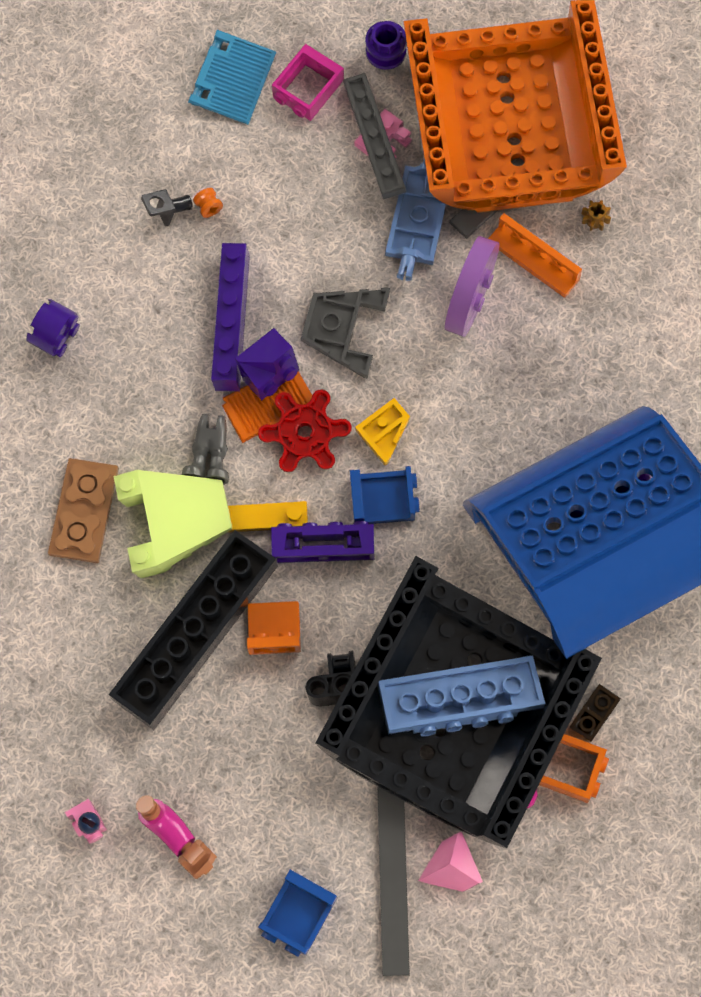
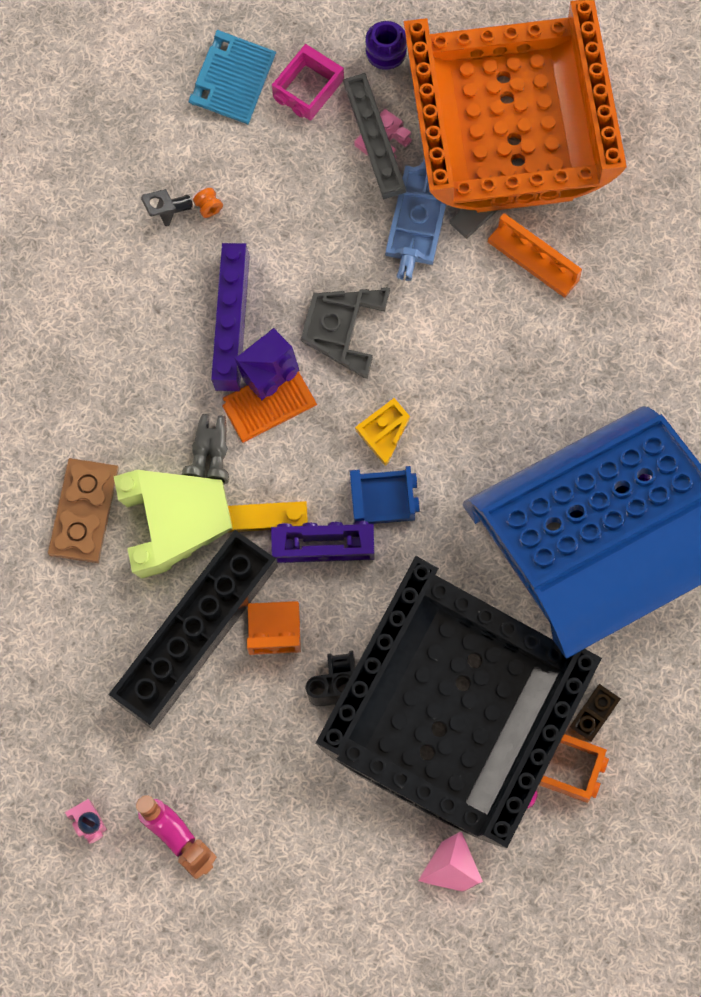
dark purple brick [26,299,80,357] -> none
red plate [258,389,352,472] -> none
blue panel [258,869,338,957] -> none
dark grey tile [377,787,410,976] -> none
medium blue plate [378,656,545,737] -> none
medium lavender brick [445,236,499,337] -> none
pearl gold gear [581,200,611,231] -> none

